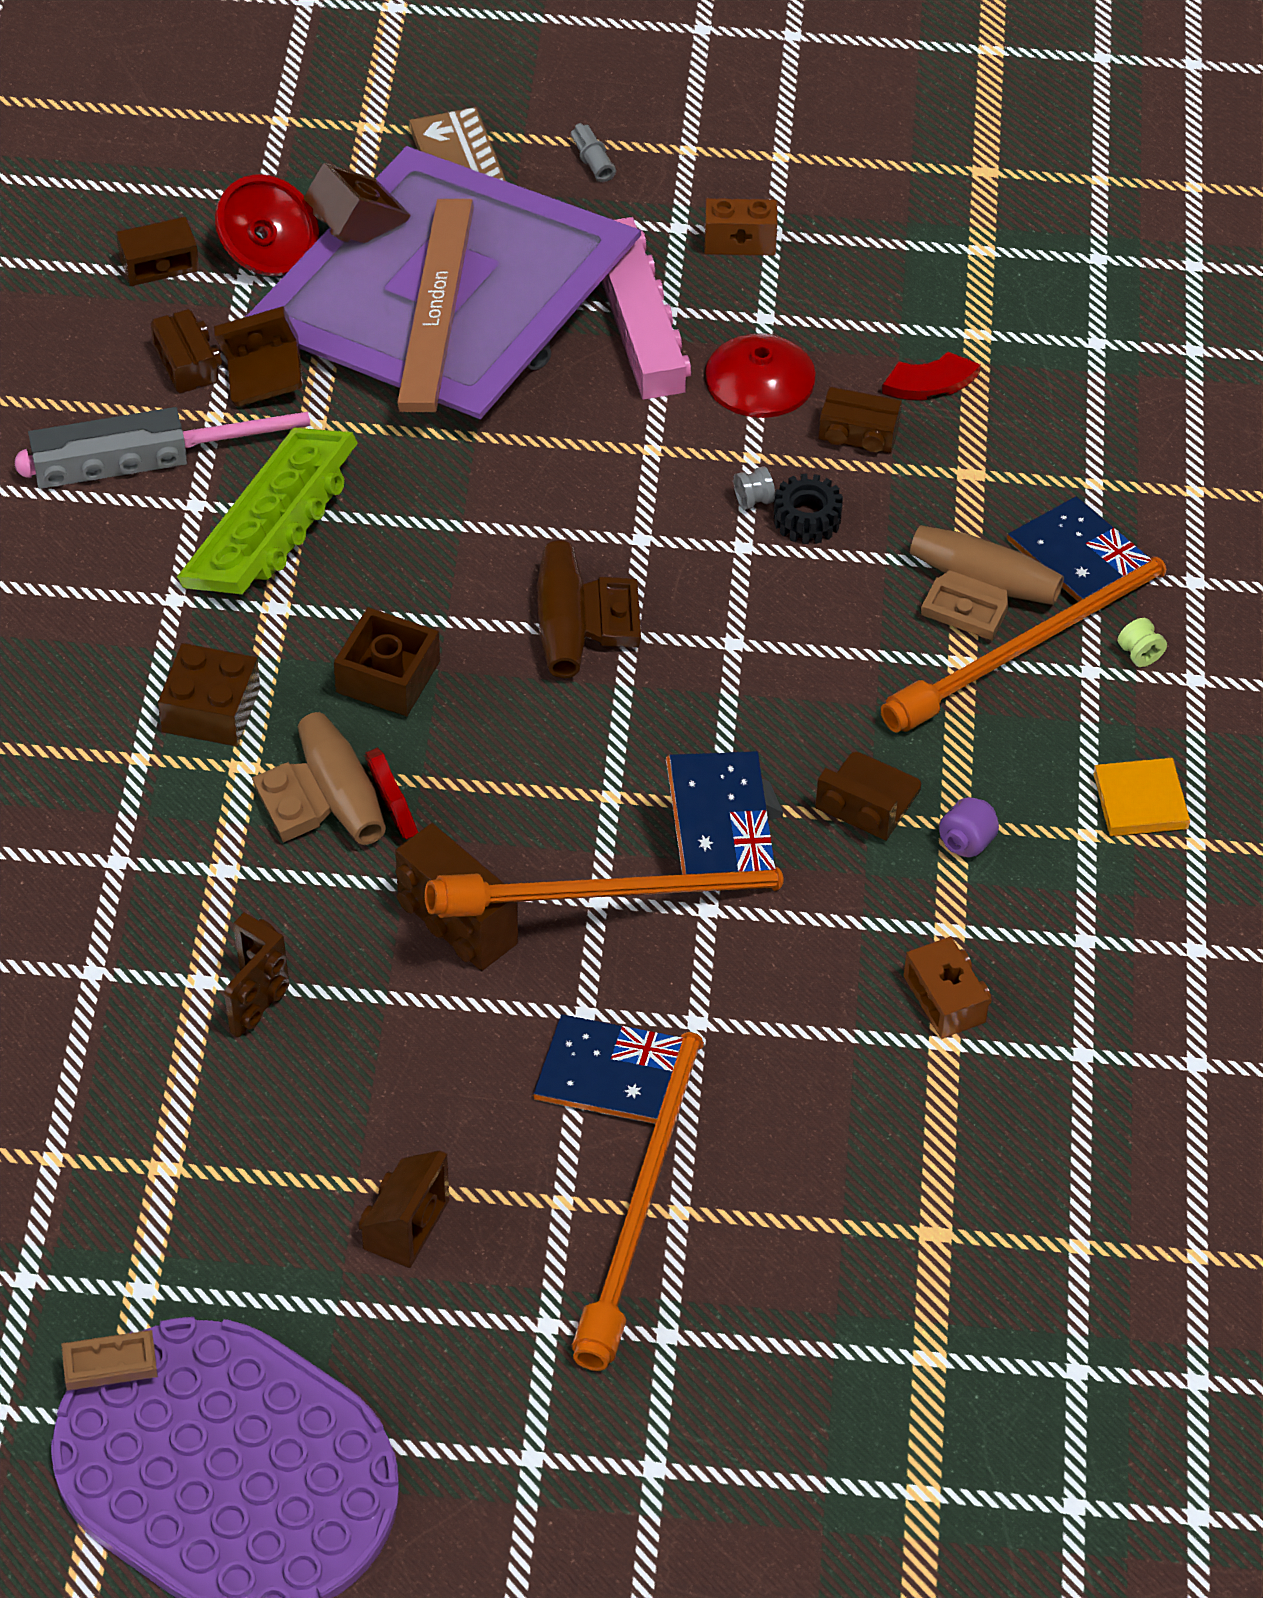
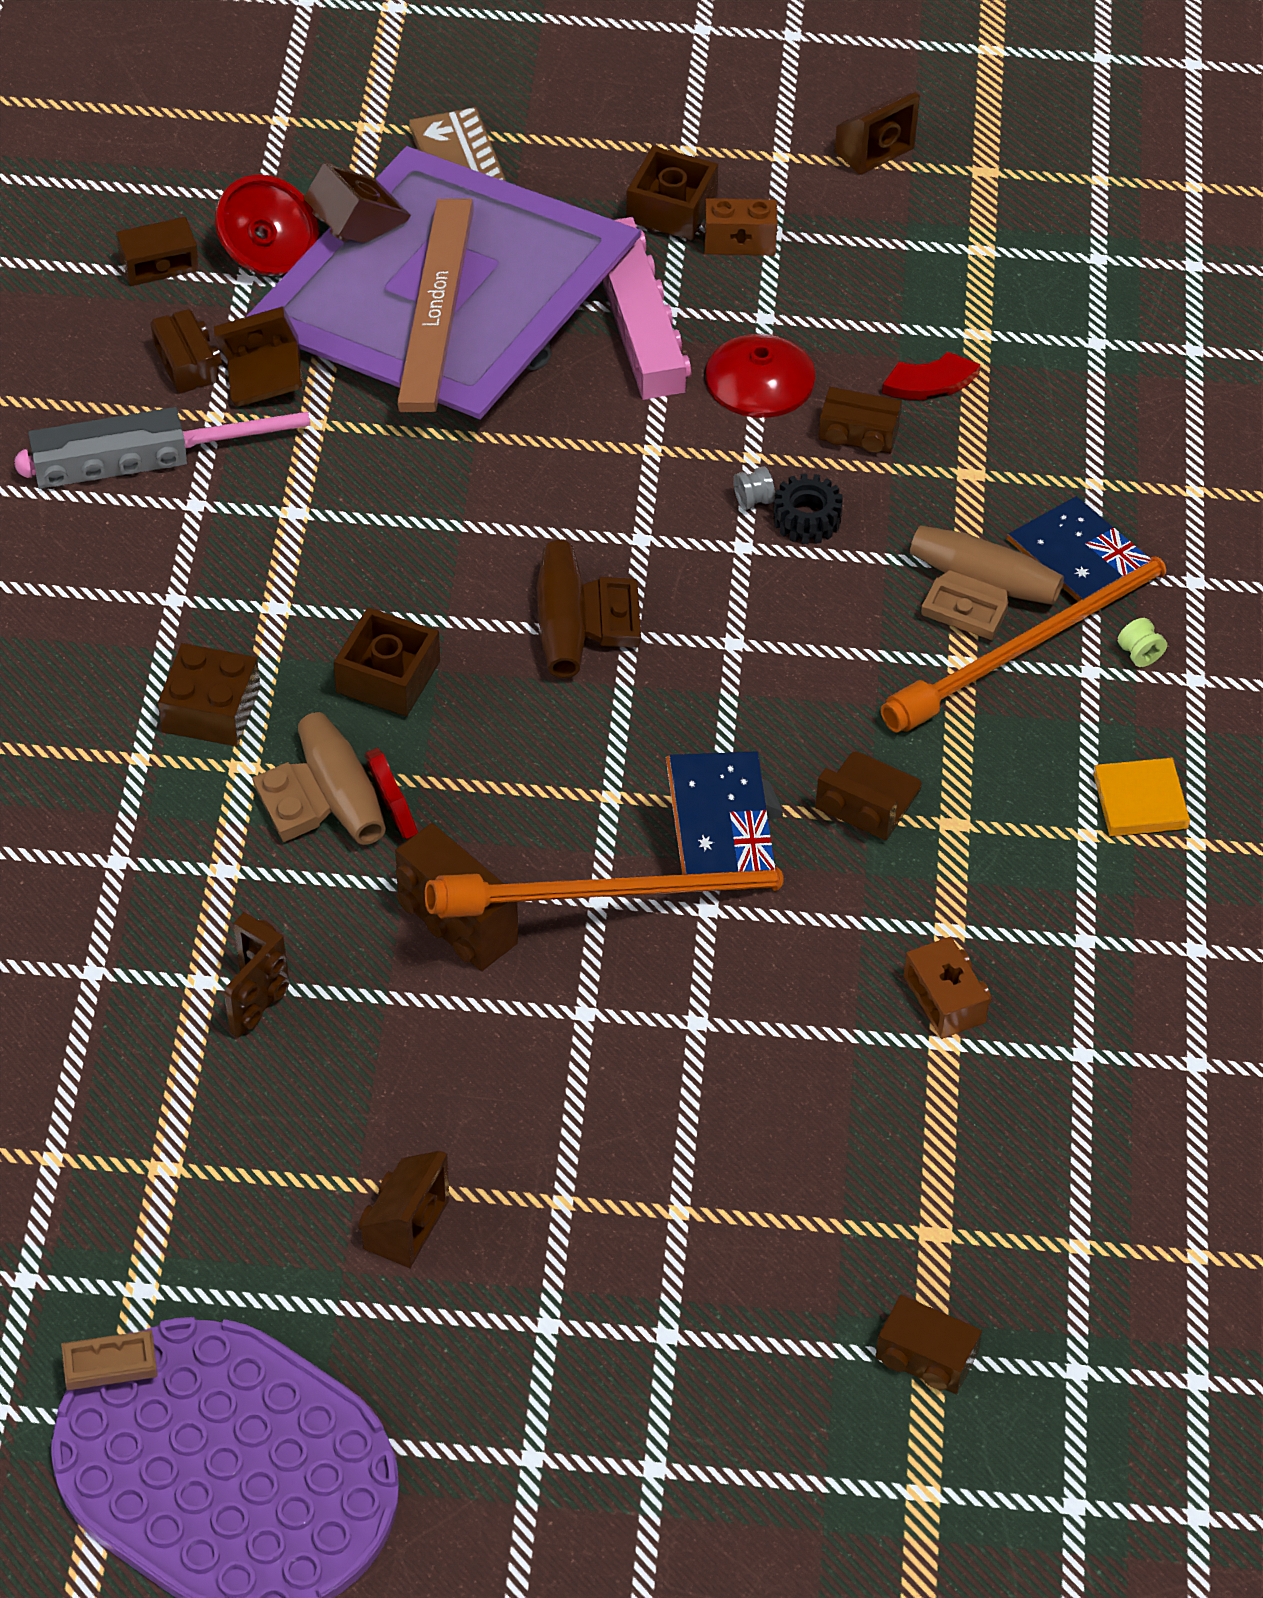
lime plate [177,428,358,594] -> none
flag [534,1014,704,1371] -> none
light grey axle [571,123,616,182] -> none
medium lavender head [939,797,999,858] -> none
none -> reddish brown brick [626,145,719,240]
none -> reddish brown slope [835,92,920,175]
none -> reddish brown brick [875,1294,983,1395]

